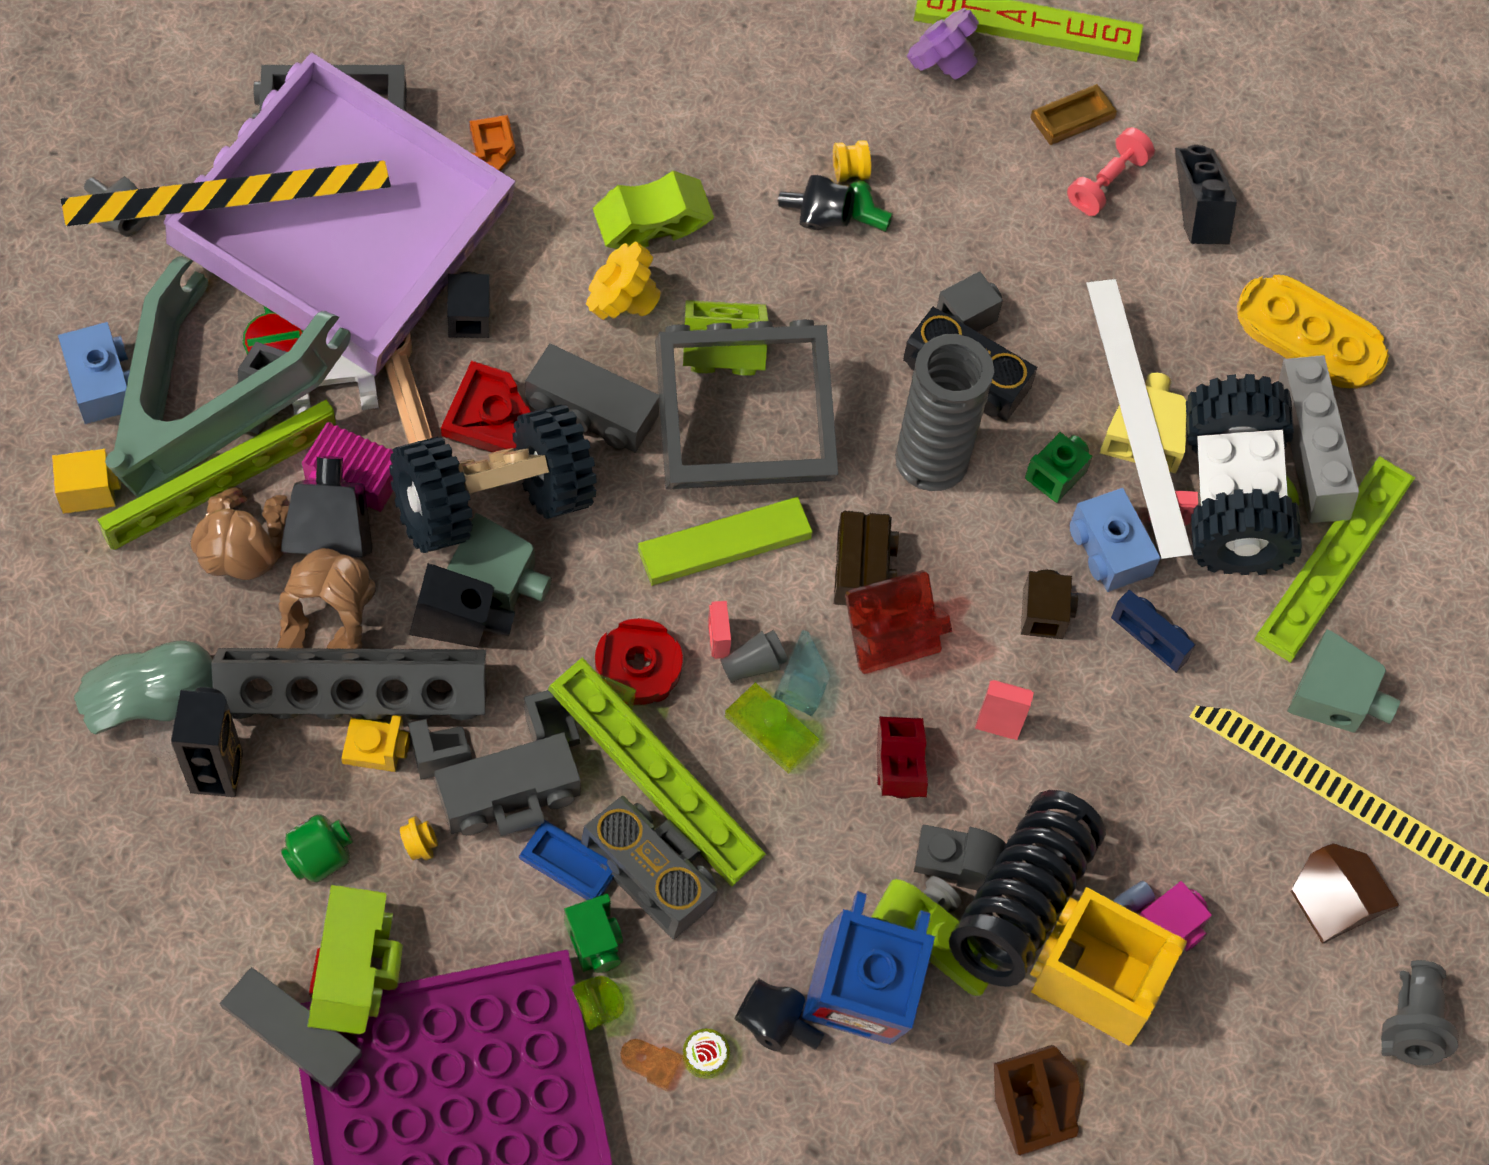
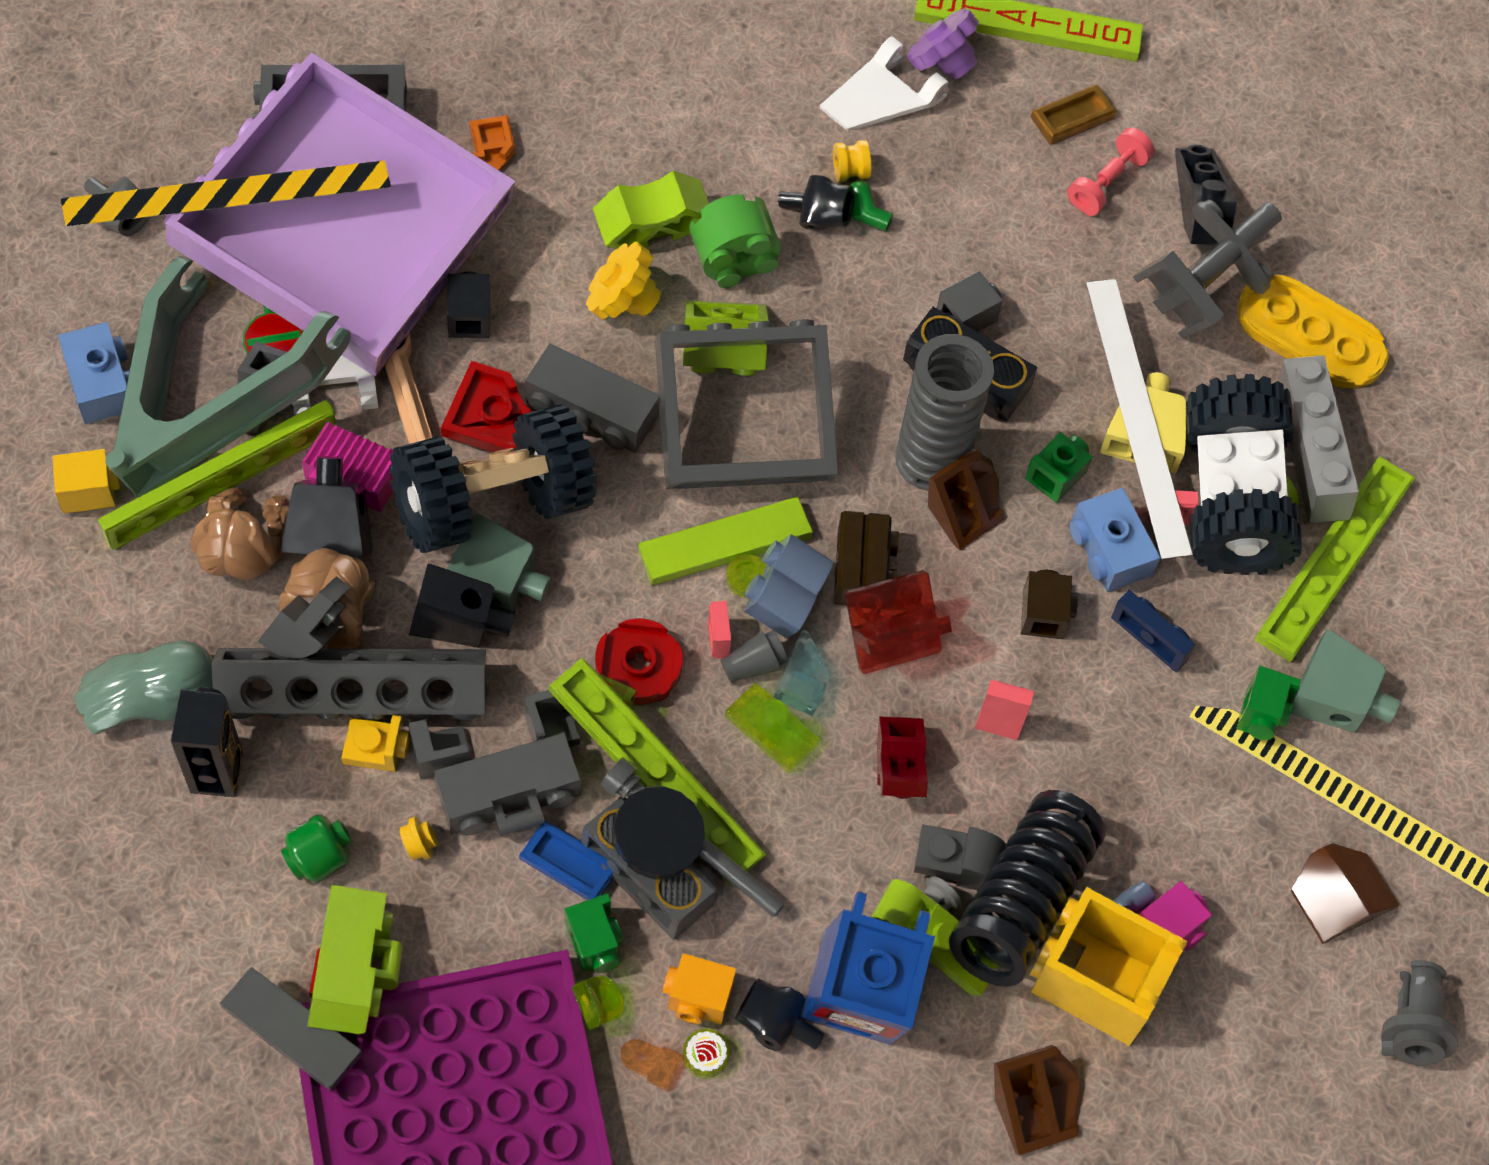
none -> dark grey brick [258,576,350,659]
none -> dark grey piece [600,757,784,917]
none -> black tile [612,786,705,879]
none -> light orange brick [662,953,737,1025]
none -> bright green brick [689,194,781,288]
none -> clear neon green tile [726,554,766,598]
none -> sand blue brick [744,534,833,639]
none -> white flag [820,36,948,131]
none -> reddish brown slope [928,449,1004,550]
none -> dark grey piece [1133,200,1282,339]
none -> green brick [1236,665,1301,740]

